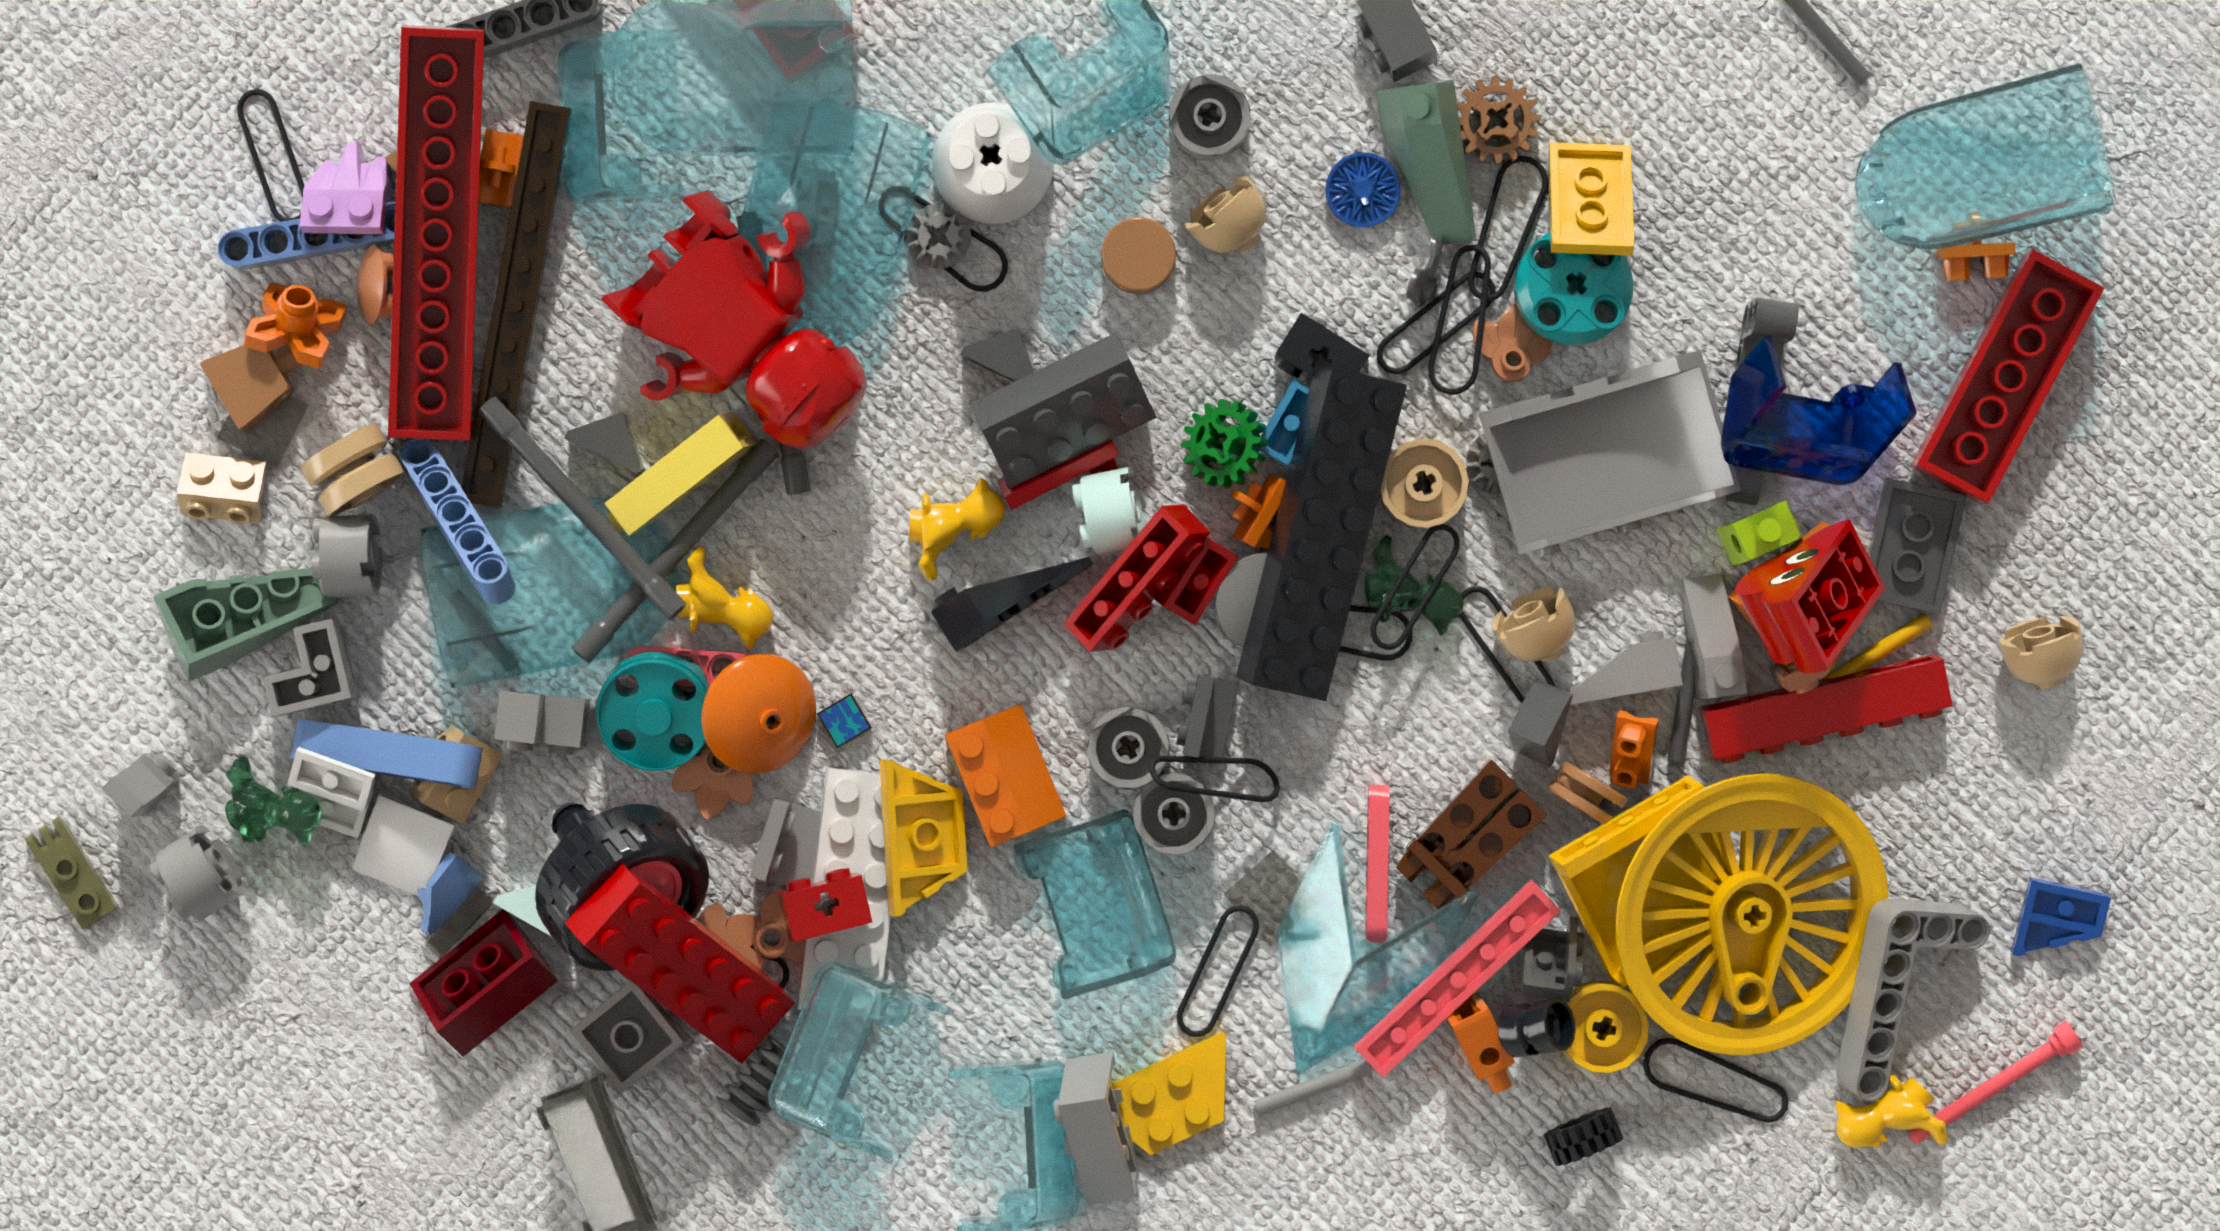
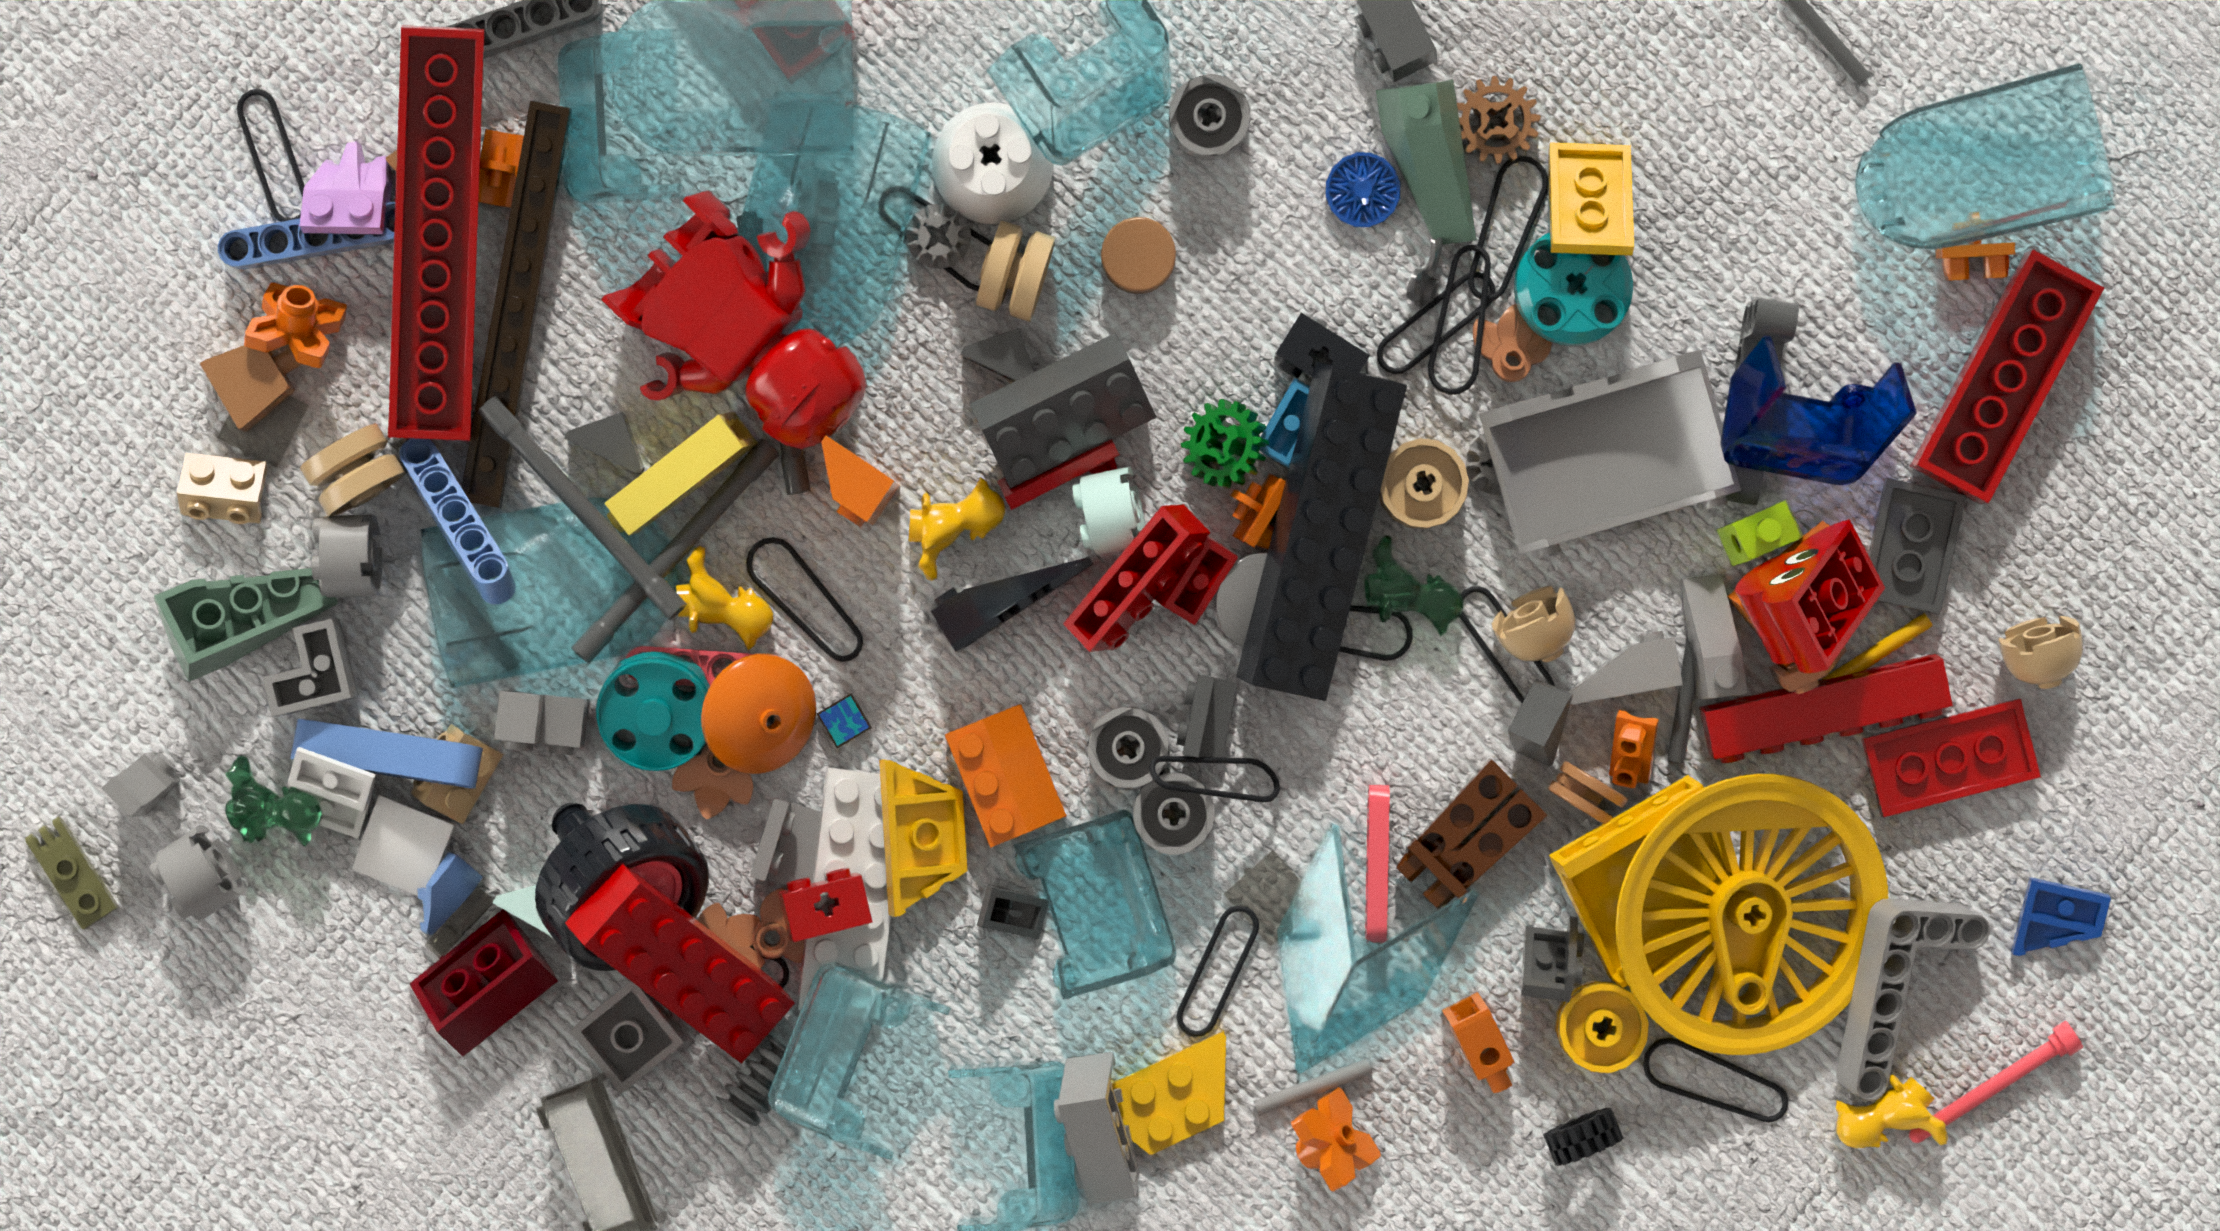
nougat dish [356,244,394,326] -> none
tan cylinder [1185,175,1267,253] -> none
coral plate [1353,880,1561,1078] -> none
black piece [1370,524,1460,650] -> none
black wheel [1498,998,1576,1057] -> none
none -> black piece [746,537,863,662]
none -> orange slope [821,435,900,527]
none -> tan wheel [976,220,1056,322]
none -> dark grey slope [977,884,1049,939]
none -> orange plant [1291,1087,1381,1192]
none -> red plate [1861,698,2041,817]

